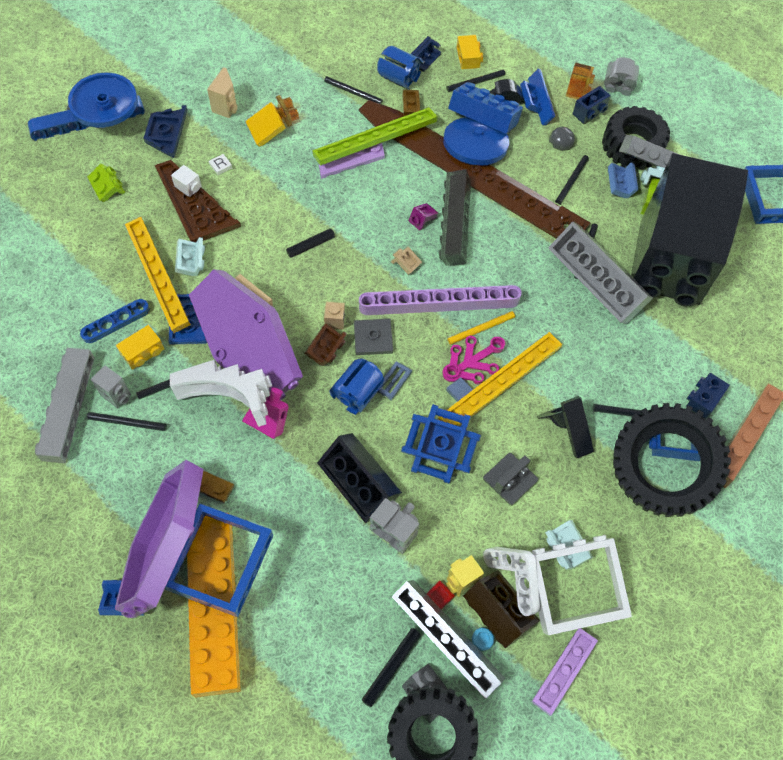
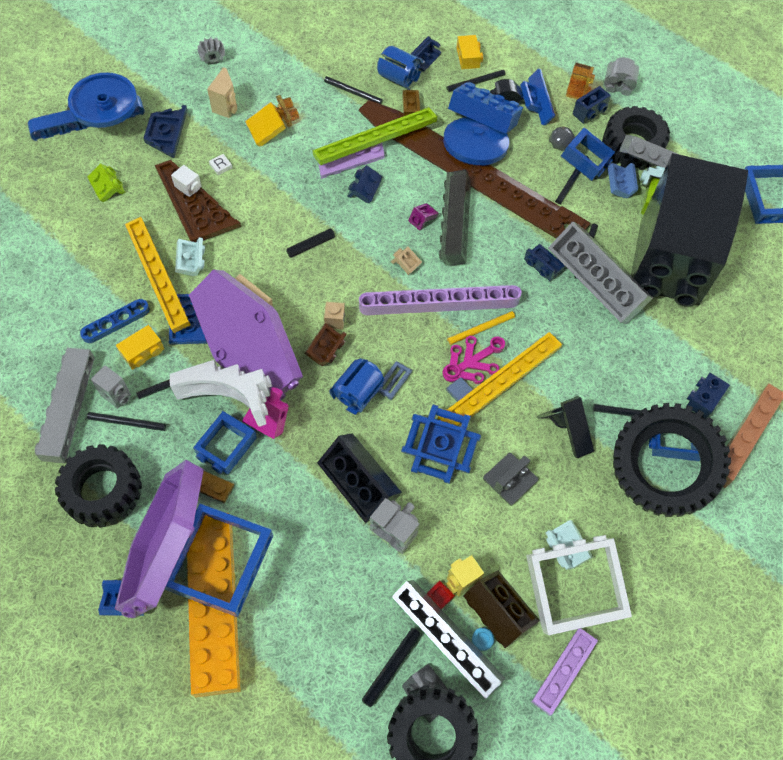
dark grey plate [354,319,393,355] -> none
white beam [483,547,540,616] -> none
none -> black tyre [55,444,142,528]
none -> blue window [193,411,257,475]
none -> light grey gear [197,37,225,64]
none -> dark blue bracket [347,165,383,203]
none -> dark blue bracket [524,243,565,281]
none -> blue window [561,128,615,181]

